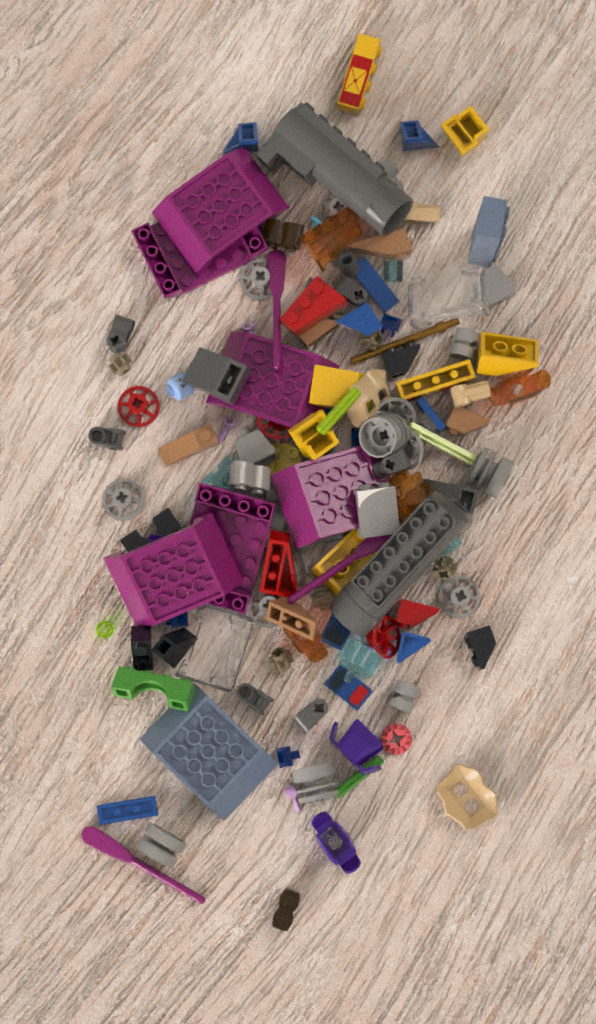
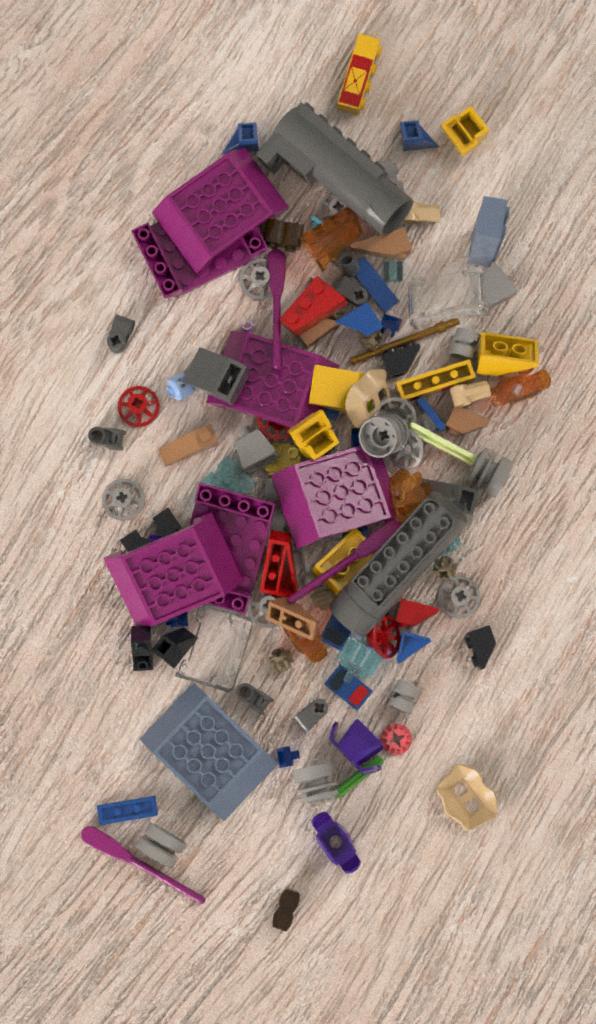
clear neon green bush [96,621,114,638] -> none
dark tan gear [108,352,132,376] -> none
bright green arch [111,666,196,712] -> none
lavender hand [218,415,235,443] -> none
light grey brick [228,460,271,496] -> none
lavender hand [285,785,302,812] -> none
lime axle [316,387,361,435] -> none
clear tile [320,827,342,851] -> none
light grey panel [353,482,400,538] -> none
dark grey piece [373,448,412,479] -> none

